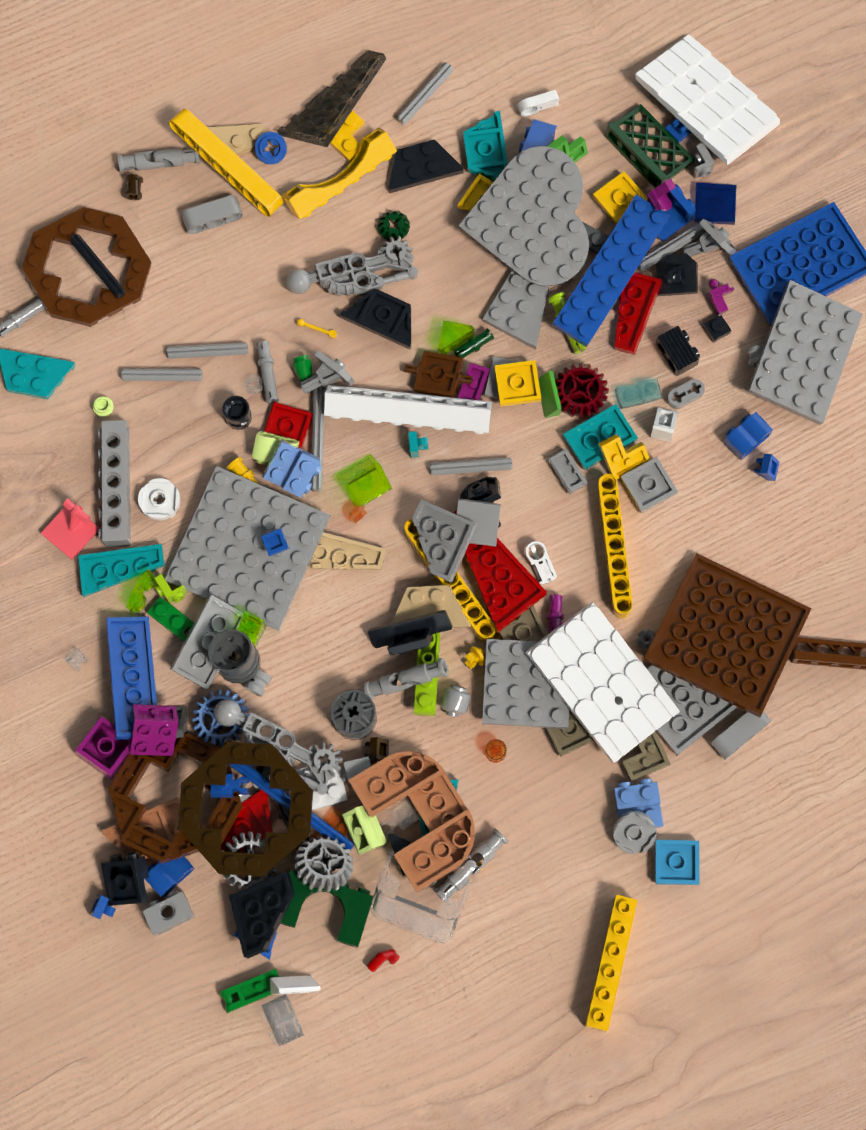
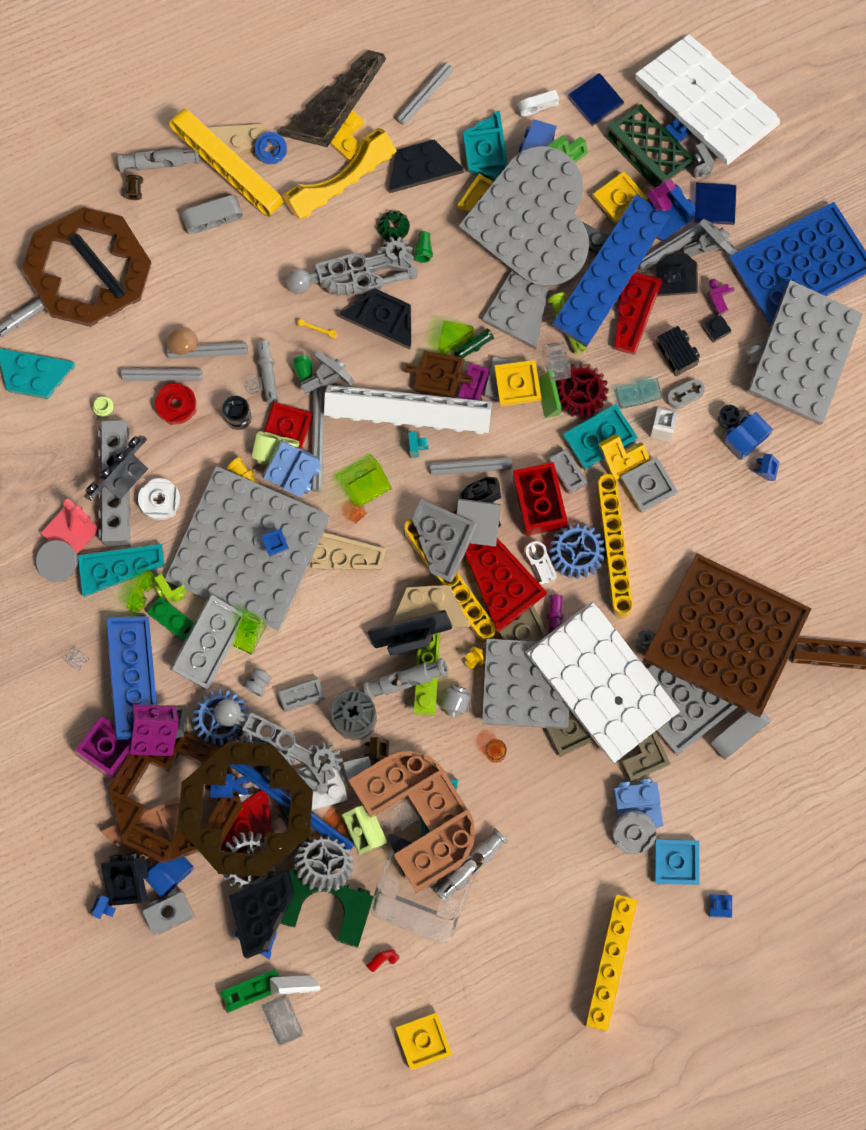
dark grey wheel [208,629,261,683] -> none
none -> light grey tile [36,540,78,582]
none -> black bracket [84,435,148,501]
none -> red plate [155,383,197,425]
none -> medium nougat hair [167,327,199,355]
none -> light grey plate [278,678,325,712]
none -> yellow plate [396,1012,452,1071]
none -> green cone [413,231,433,263]
none -> red brick [512,462,568,536]
none -> clear brick [542,341,571,381]
none -> medium blue gear [549,523,606,579]
none -> clear blue tile [568,73,624,126]
none -> blue tile [709,894,732,918]
none -> black wheel [718,405,740,429]

